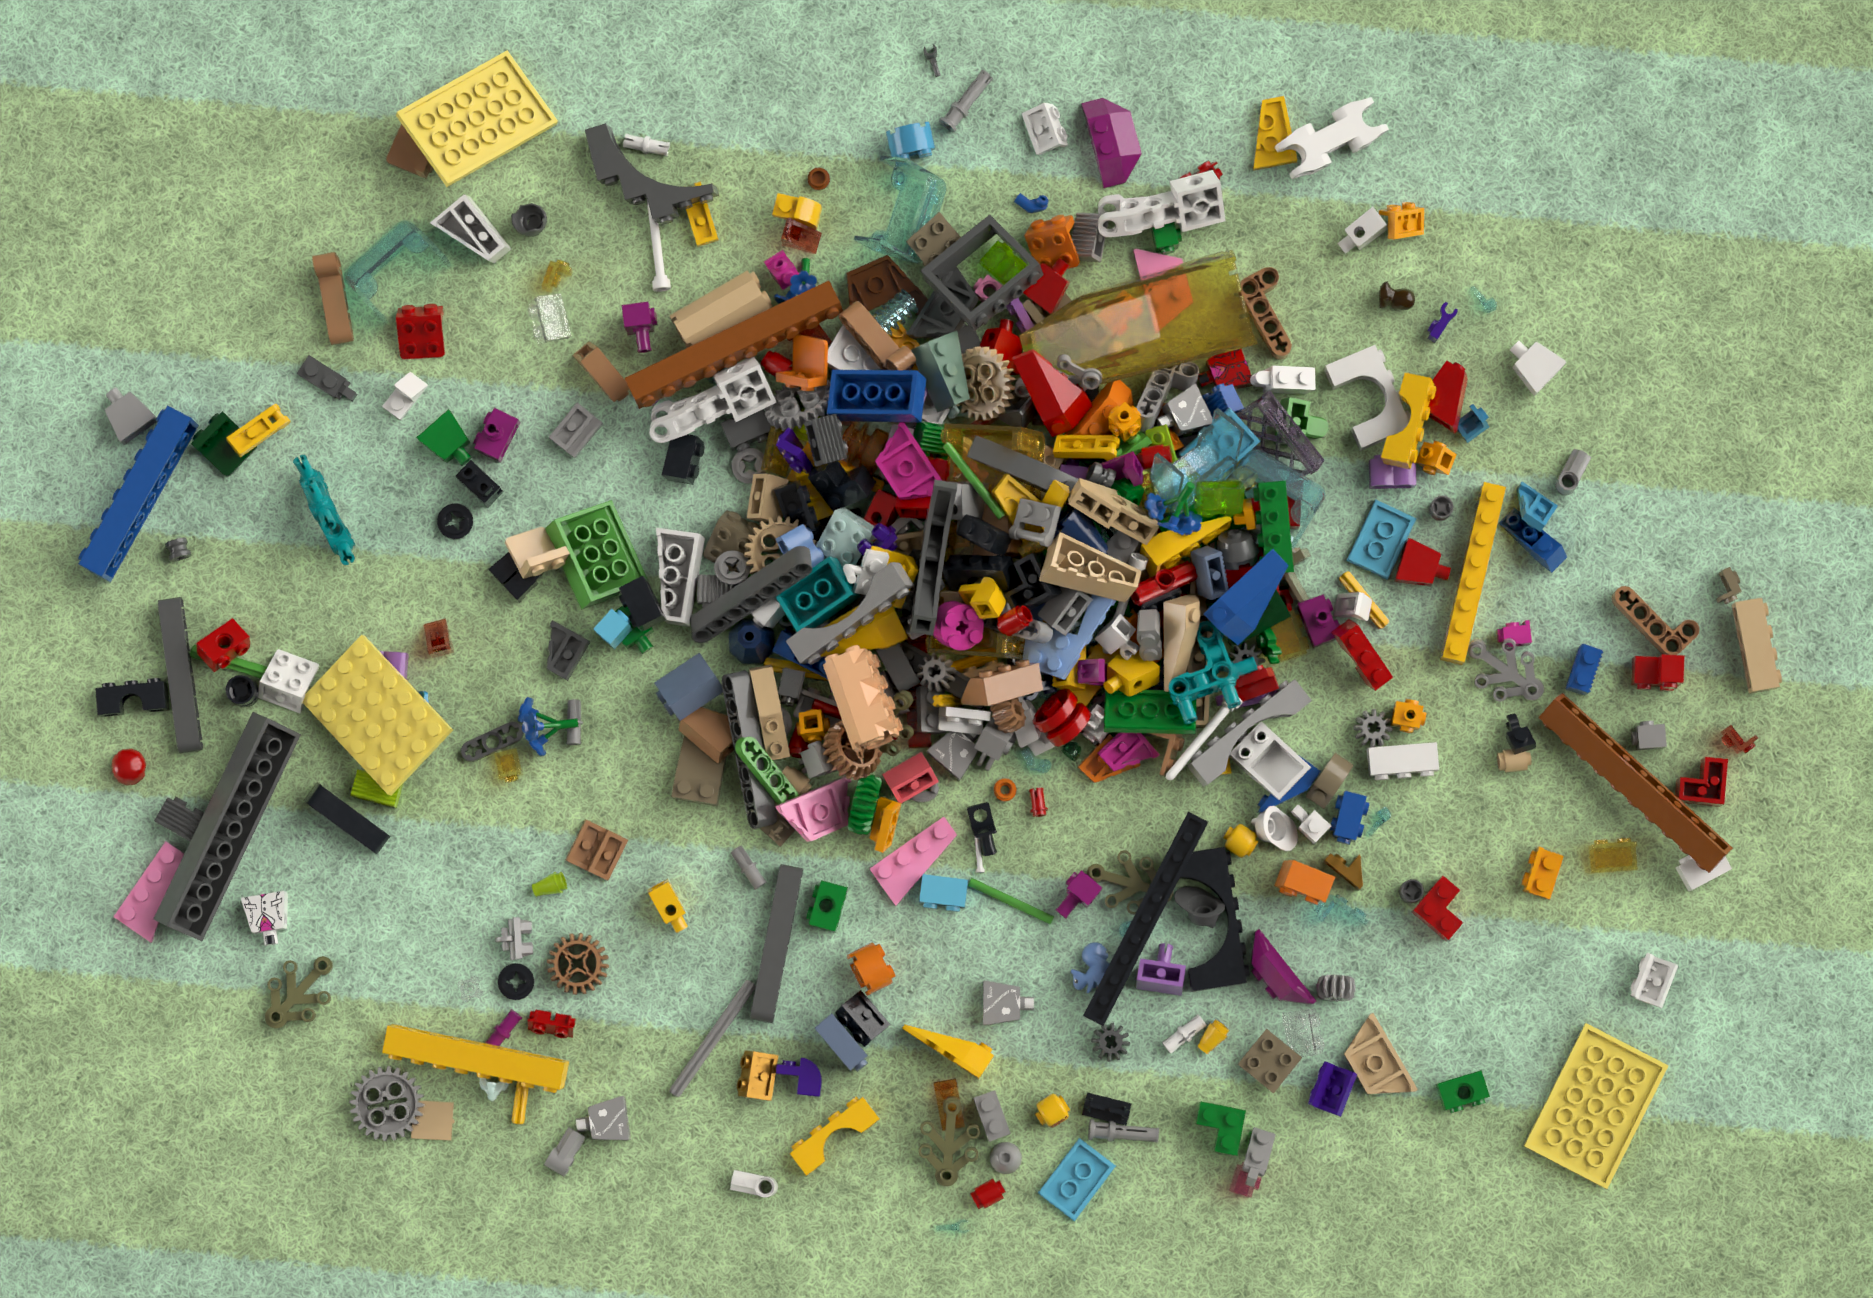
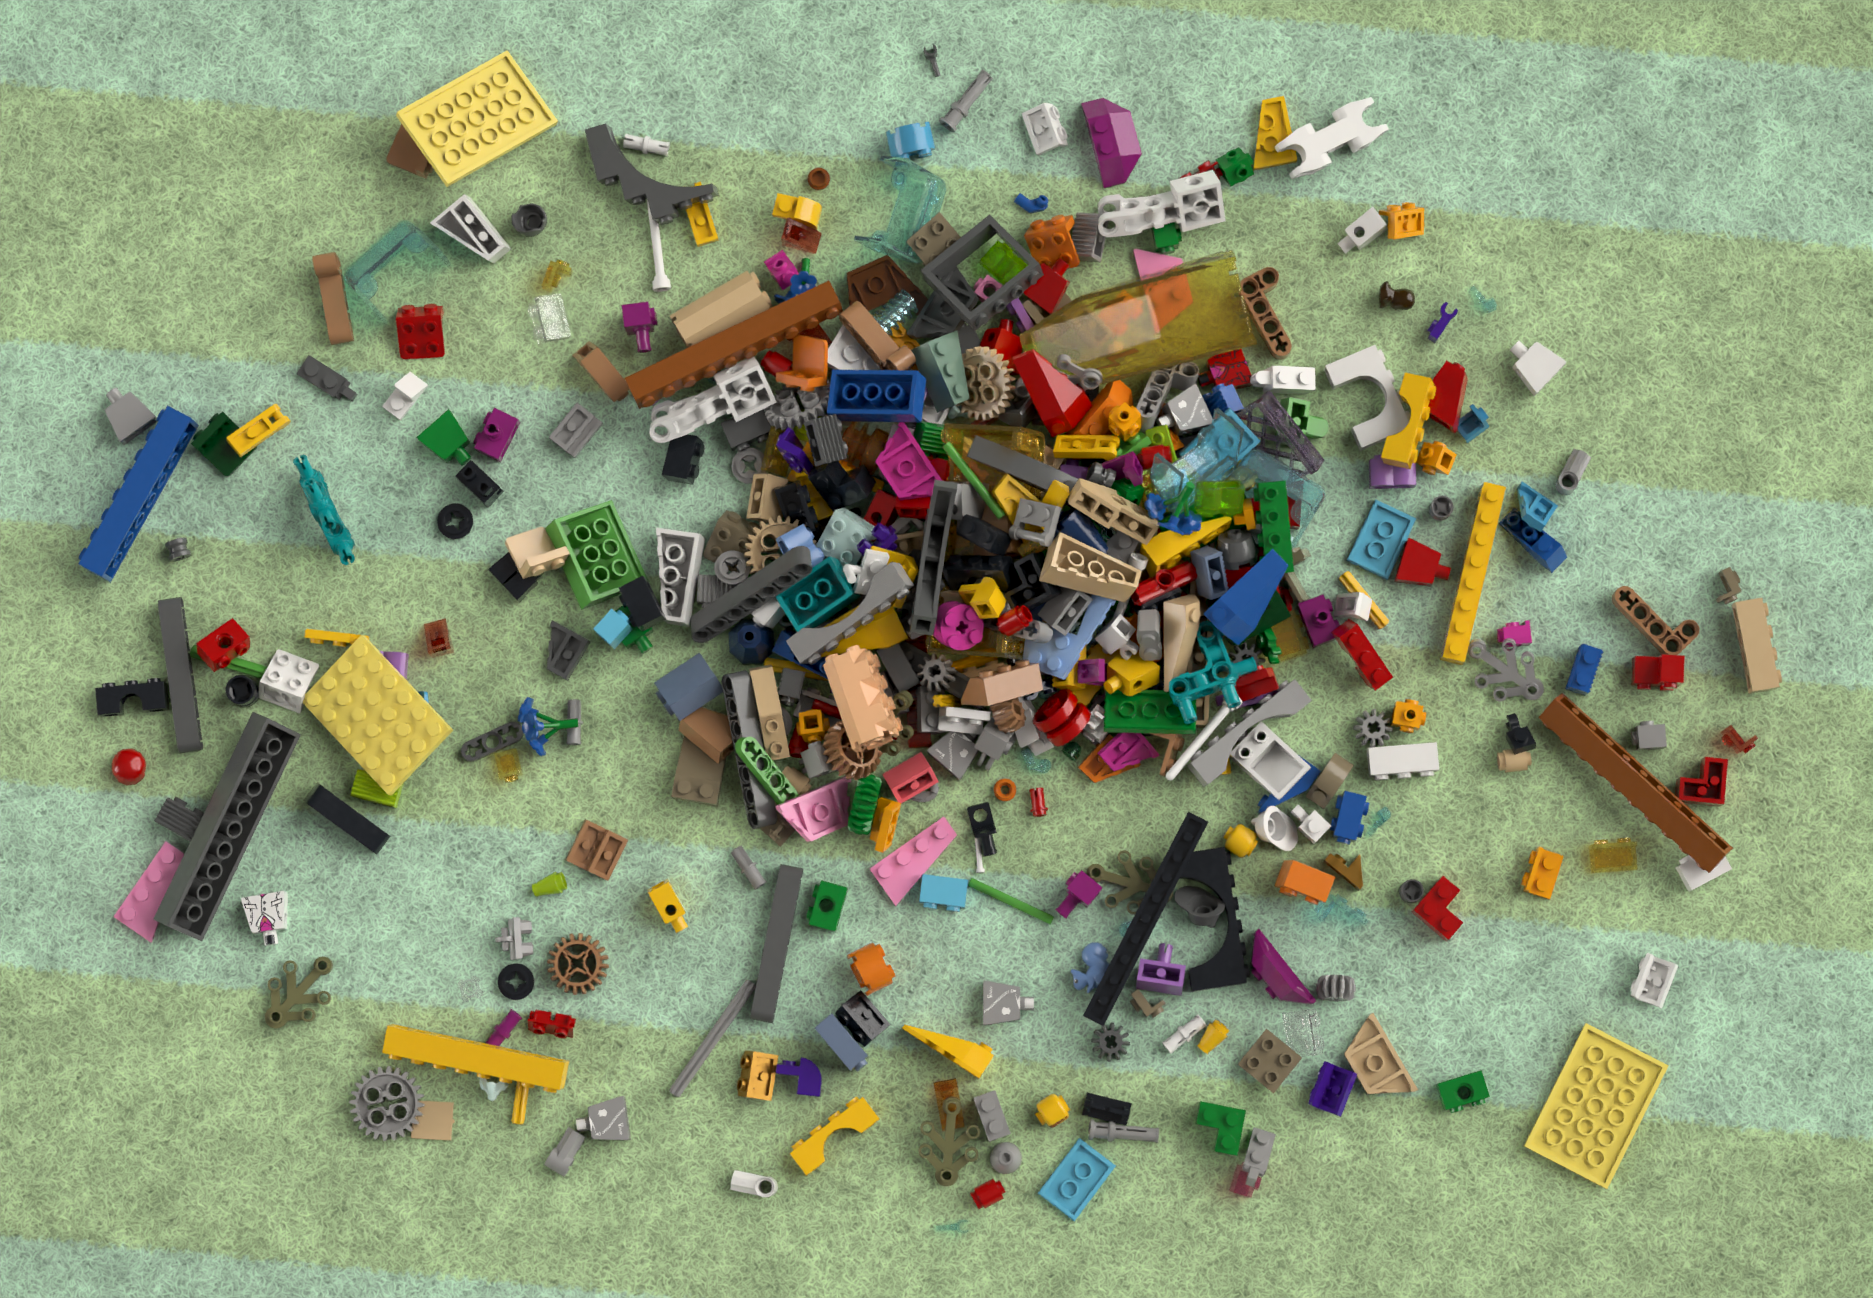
none -> yellow hinge [304,629,370,647]
none -> dark tan bracket [1130,989,1166,1018]
none -> green brick [1216,147,1254,187]

